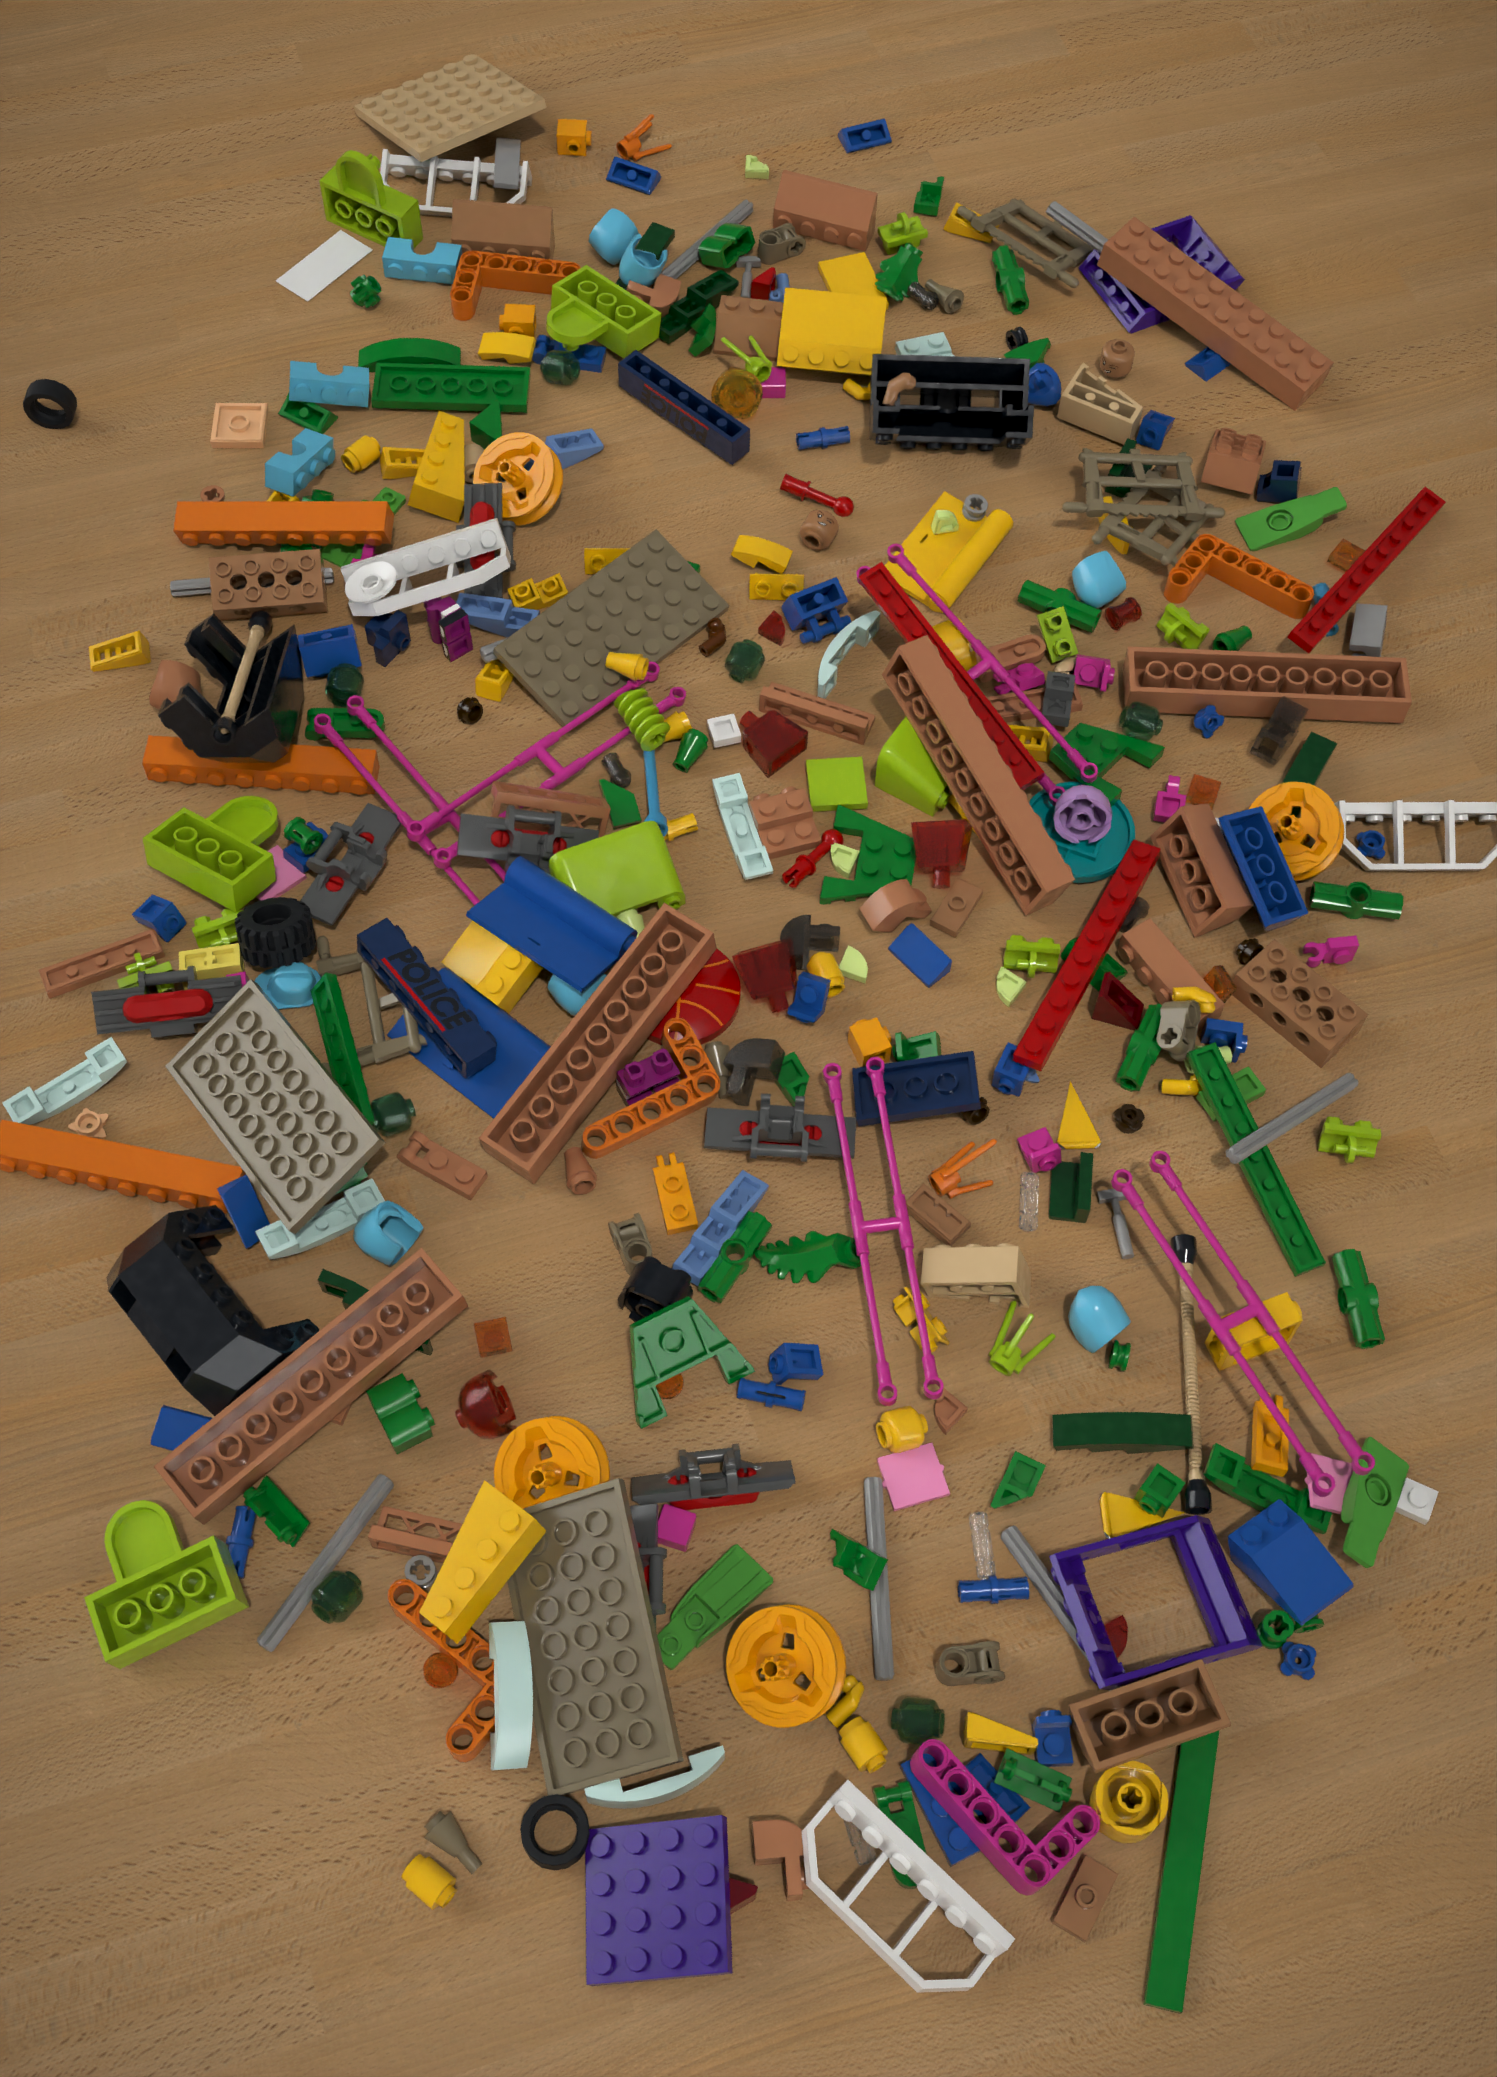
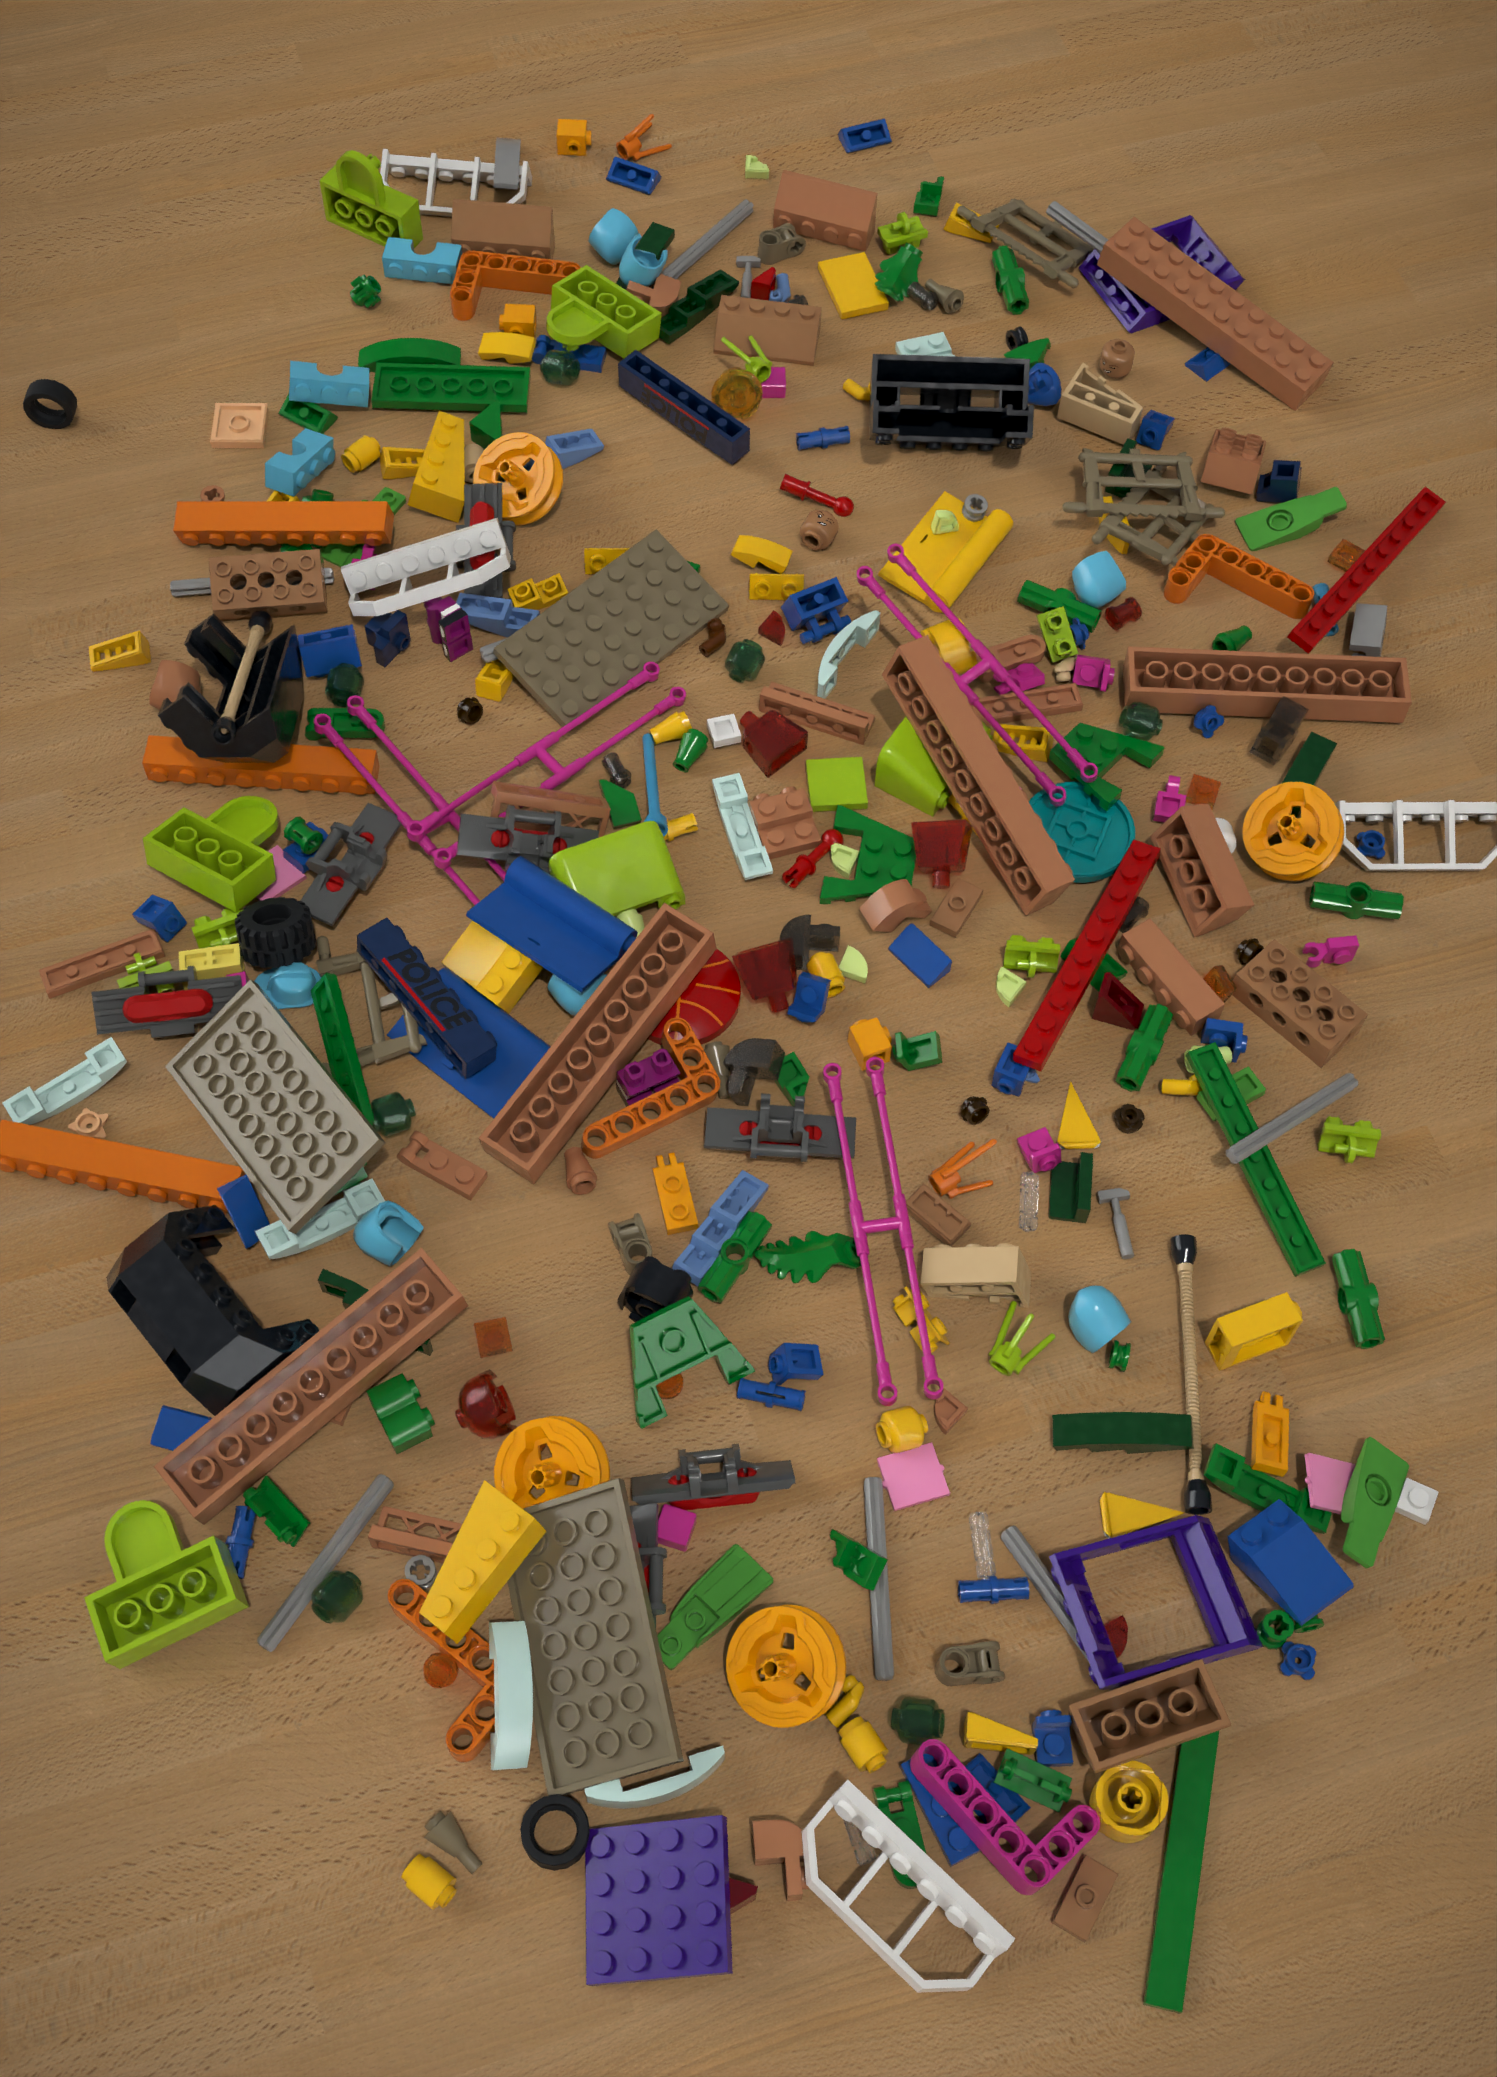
white sticker [276,230,373,302] -> none
white dish [345,561,397,604] -> none
tan plate [354,54,546,162] -> none
yellow cone [605,651,649,681] -> none
lime piece [614,688,670,751] -> none
green slope [688,303,716,357] -> none
green brick [698,223,755,268] -> none
yellow slope [777,287,887,376] -> none
dark blue plate [852,1051,981,1127] -> none
red plate [858,562,1044,790] -> none
medium nougat arm [883,373,916,406] -> none
green slope [990,1451,1046,1509] -> none
dark grey slope [1042,671,1075,727] -> none
lavender cylinder [1053,785,1112,843] -> none
dark pink bar [1111,1151,1375,1497] -> none
green bracket [1134,1463,1186,1518] -> none
lime hips [1156,603,1209,649] -> none
dark tan piece [1157,1000,1201,1061] -> none
yellow arm [1172,986,1217,1013] -> none
blue slope [1218,806,1308,932] -> none
none -> blue plate [1070,617,1089,650]

